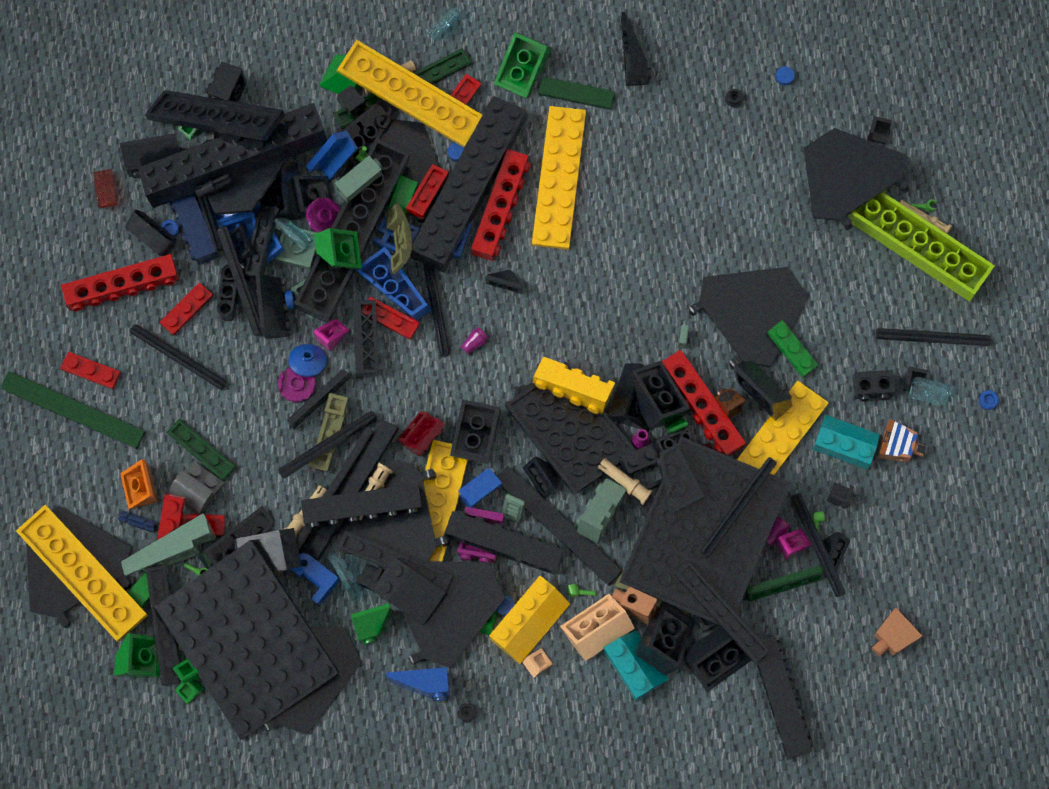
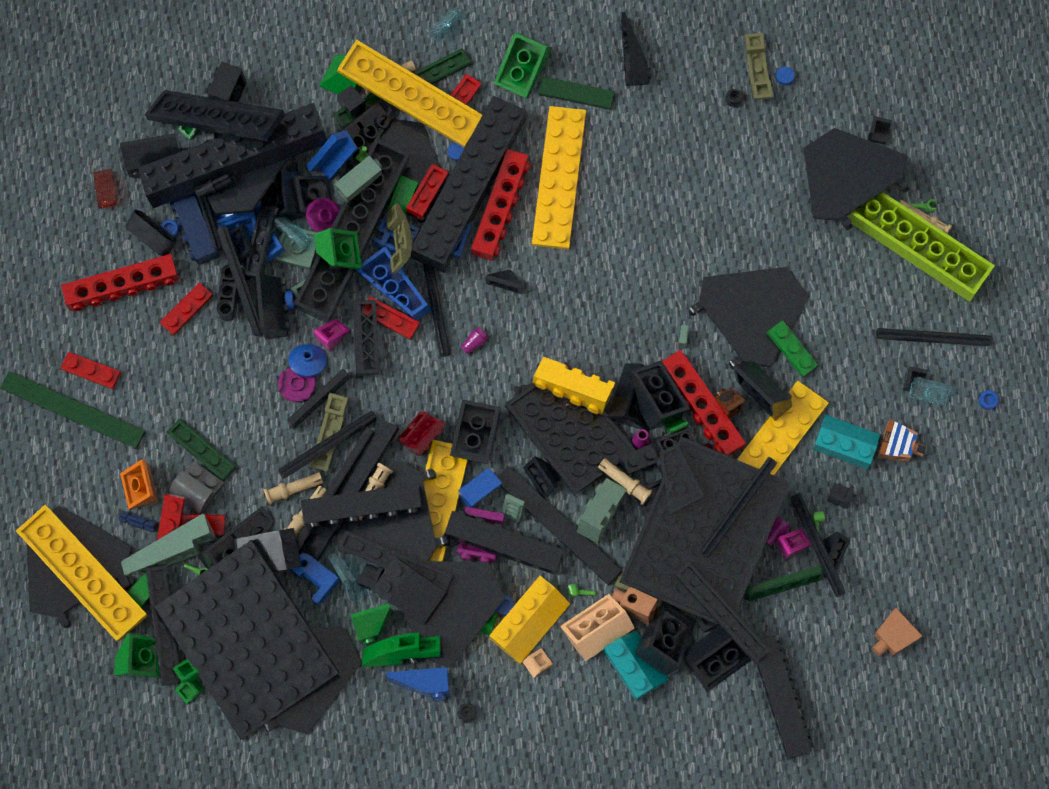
black axle [130,324,227,390] -> none
black brick [852,370,895,402] -> none
none -> tan pin [263,472,323,506]
none -> green slope [362,632,441,667]
none -> olive slope [744,33,773,100]

